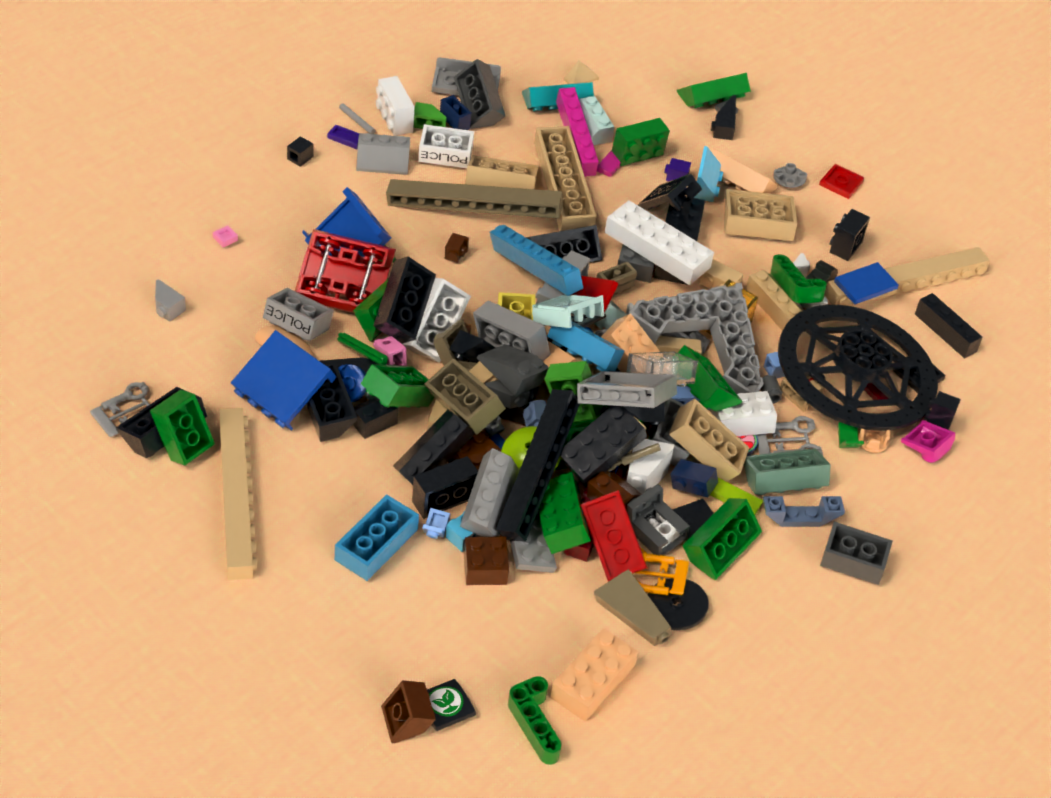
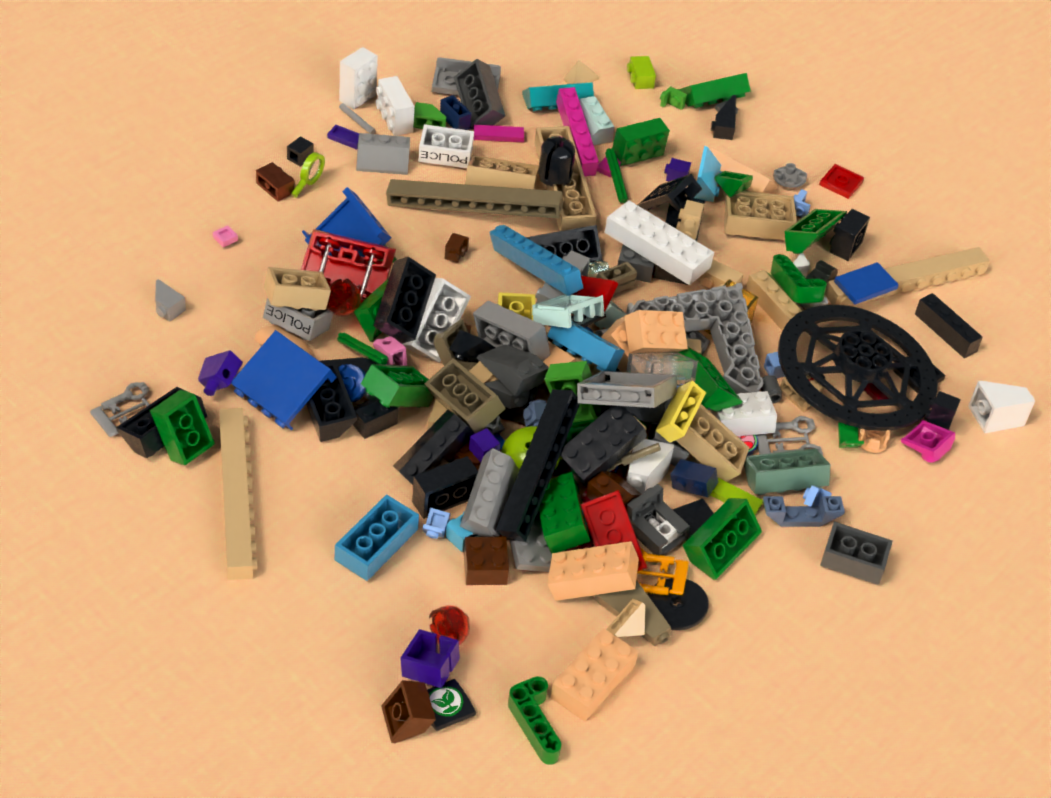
none -> dark purple torso [198,350,243,396]
none -> copper brick [256,162,295,202]
none -> tan brick [264,267,331,311]
none -> lime piece [291,152,325,198]
none -> clear red cylinder [326,278,361,317]
none -> white brick [339,47,378,110]
none -> dark purple piece [400,629,460,688]
none -> clear red cylinder [429,605,470,645]
none -> dark purple brick [469,428,500,462]
none -> dark pink tile [474,125,524,142]
none -> black cylinder [538,136,575,187]
none -> light nougat brick [547,541,639,601]
none -> clear light blue tile [588,259,610,275]
none -> green axle [605,148,629,203]
none -> tan slope [606,599,645,637]
none -> light nougat brick [624,310,688,354]
none -> lime brick [627,56,656,89]
none -> light yellow brick [656,380,706,443]
none -> bright green bracket [660,86,687,110]
none -> tan brick [676,200,704,240]
none -> green slope [715,171,753,198]
none -> green slope [785,209,847,254]
none -> light blue bracket [794,189,811,218]
none -> light blue bracket [803,485,832,507]
none -> white slope [968,381,1035,433]

